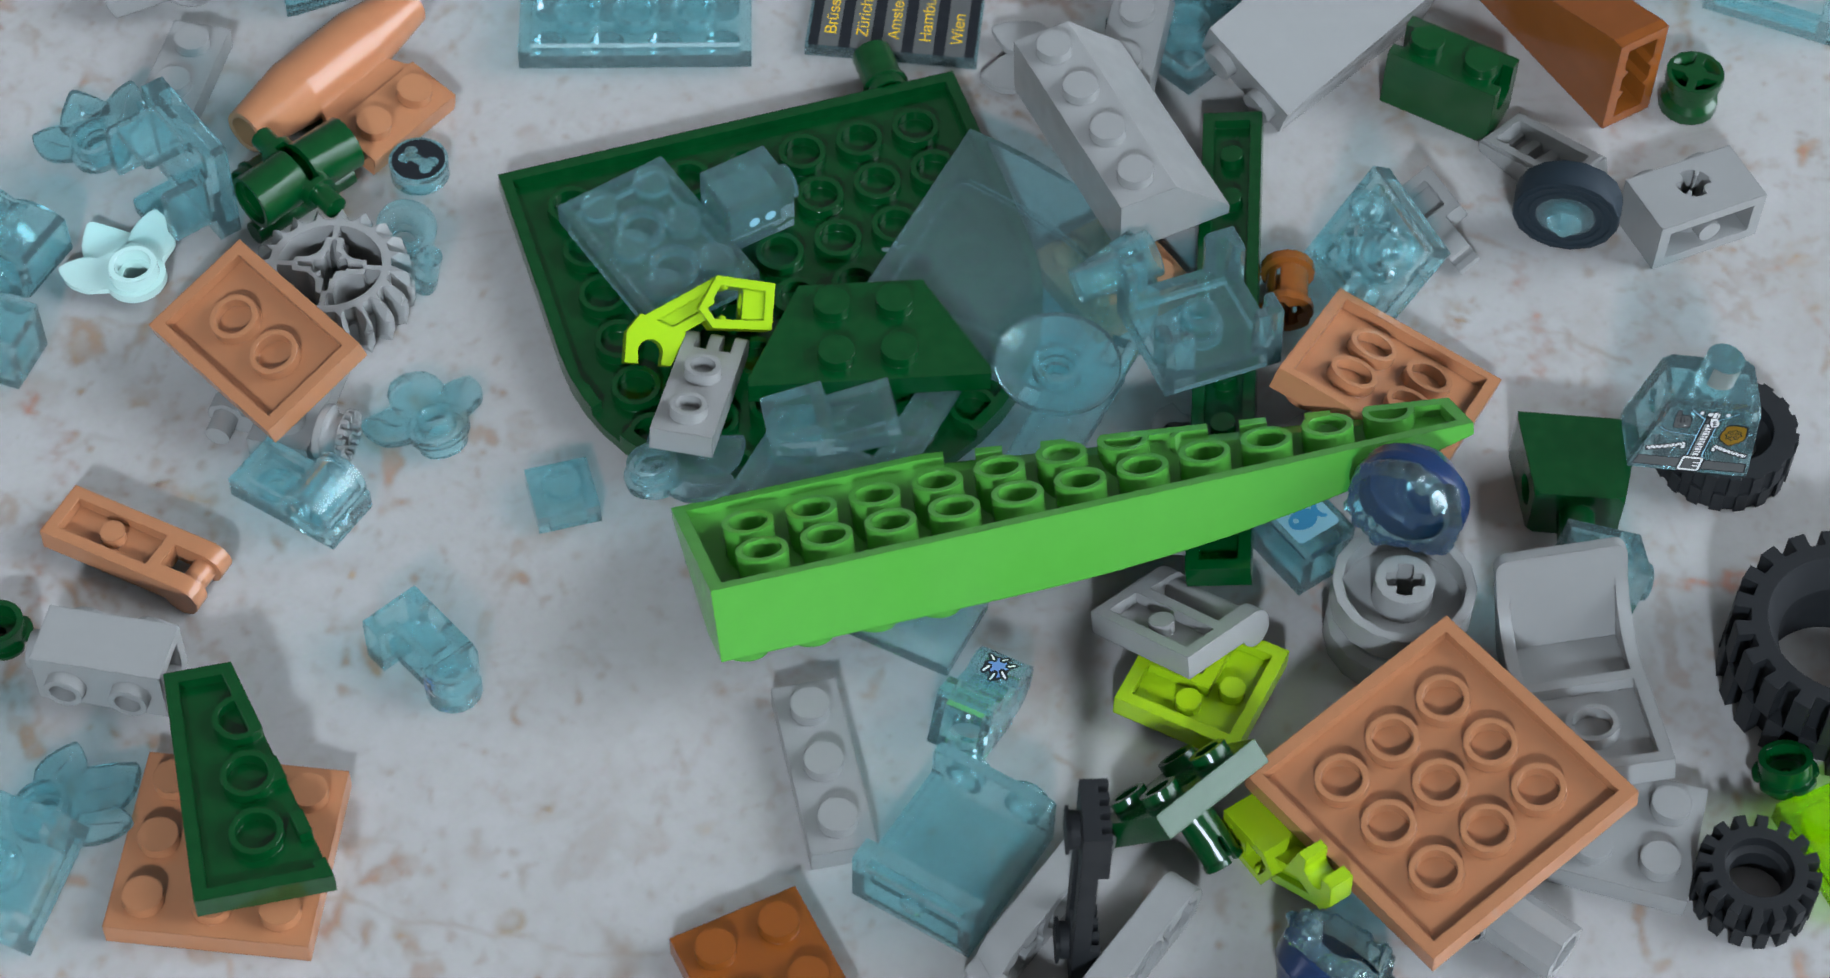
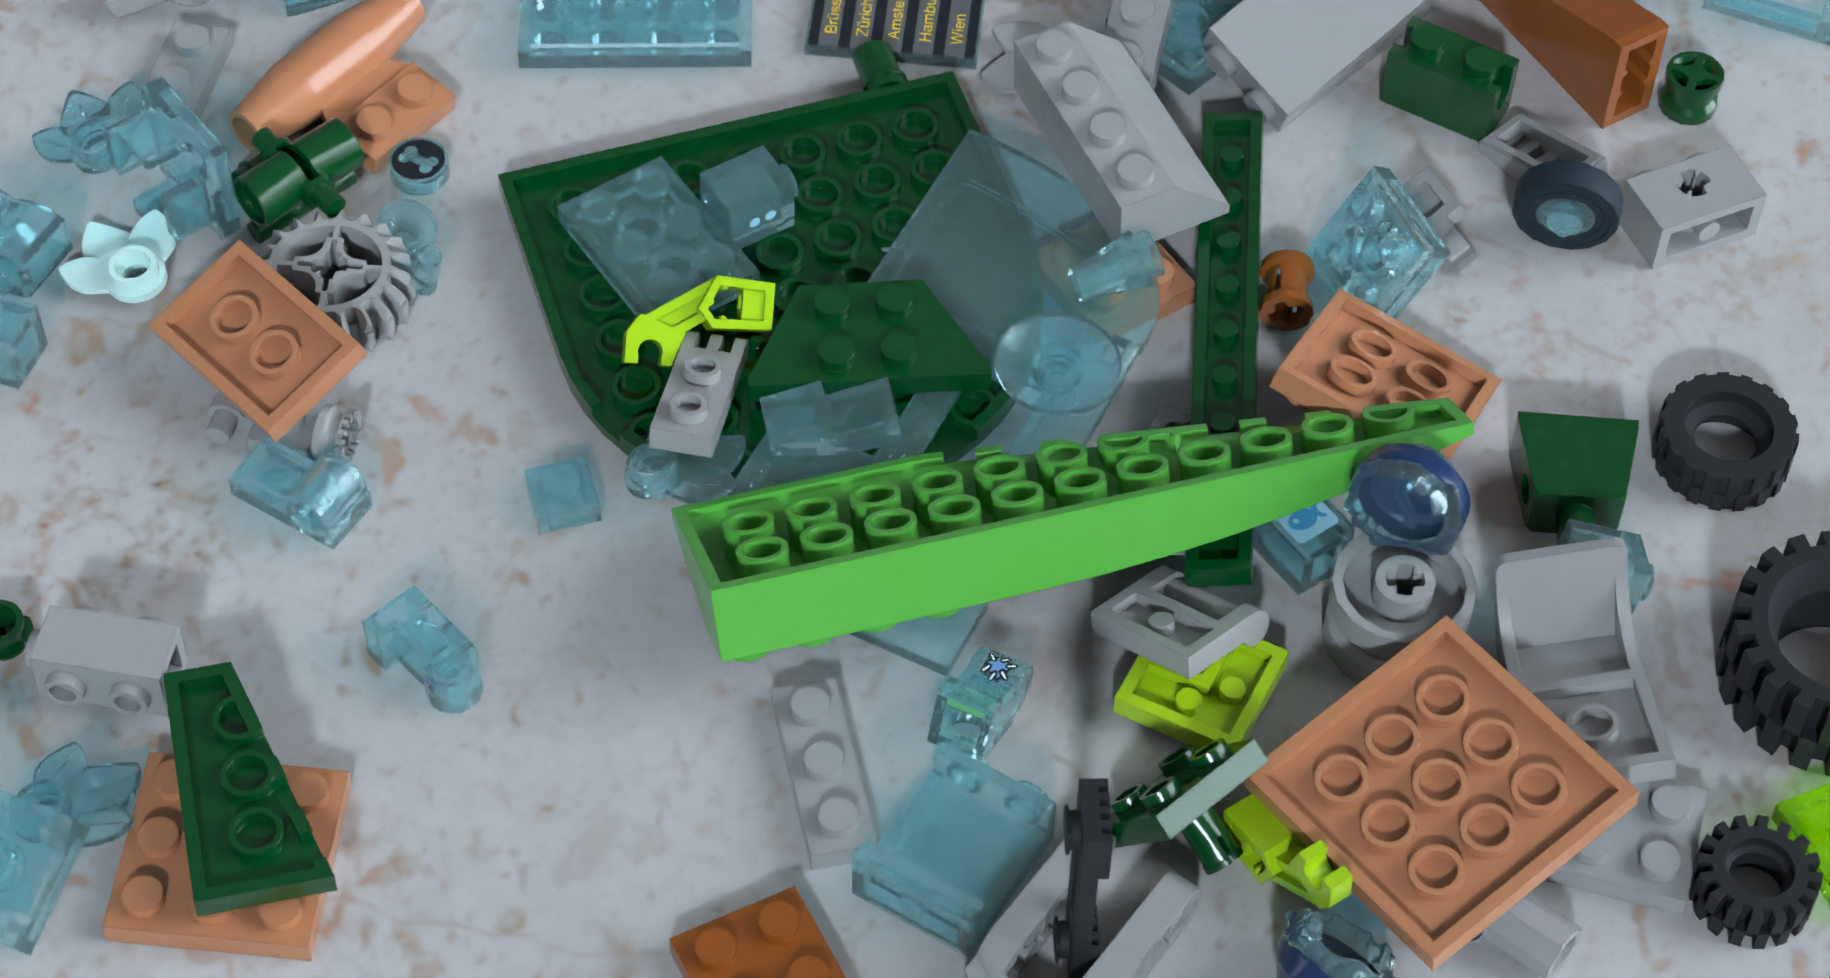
nougat plate [40,485,232,614] -> none
clear light blue plate [361,371,483,459] -> none
clear light blue panel [1117,226,1285,397] -> none
clear light blue torso [1621,343,1761,477] -> none
dark green plate [1751,740,1819,801] -> none

